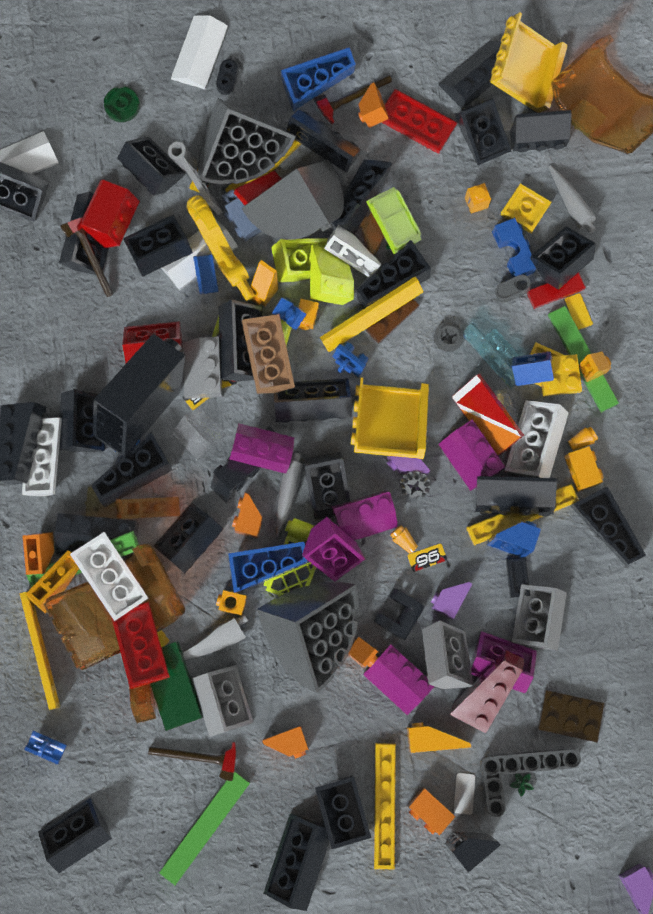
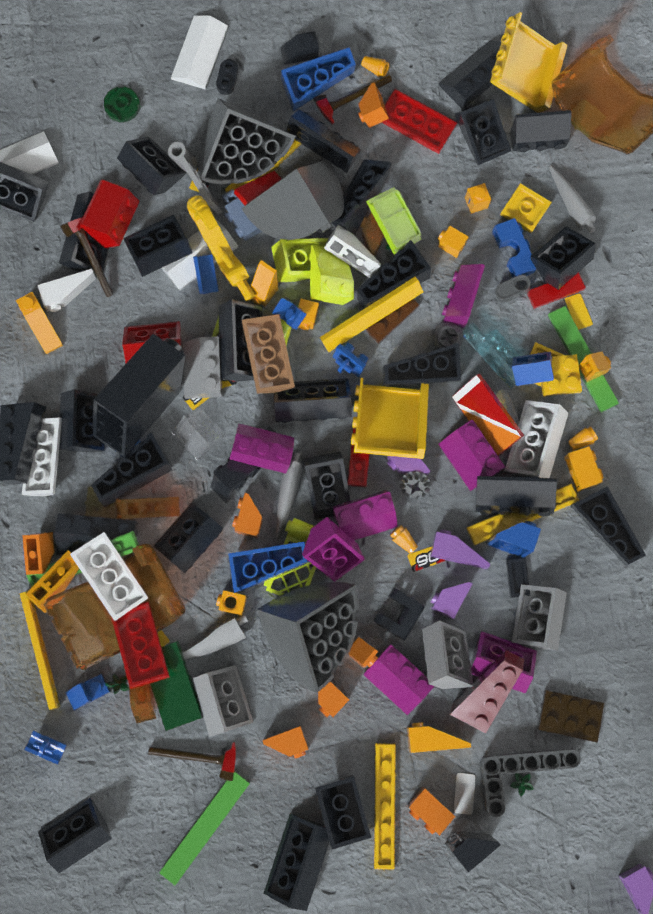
none -> light orange slope [16,292,63,354]
none -> white slope [38,269,96,312]
none -> blue slope [66,674,110,710]
none -> dark green plant [105,674,129,694]
none -> black slope [280,31,319,65]
none -> orange slope [318,682,349,717]
none -> red tile [347,429,370,488]
none -> light orange cone [361,56,389,77]
none -> black wedge [382,343,461,386]
none -> medium lavender slope [430,530,490,569]
none -> light orange brick [438,226,469,258]
none -> magenta slope [442,264,485,328]

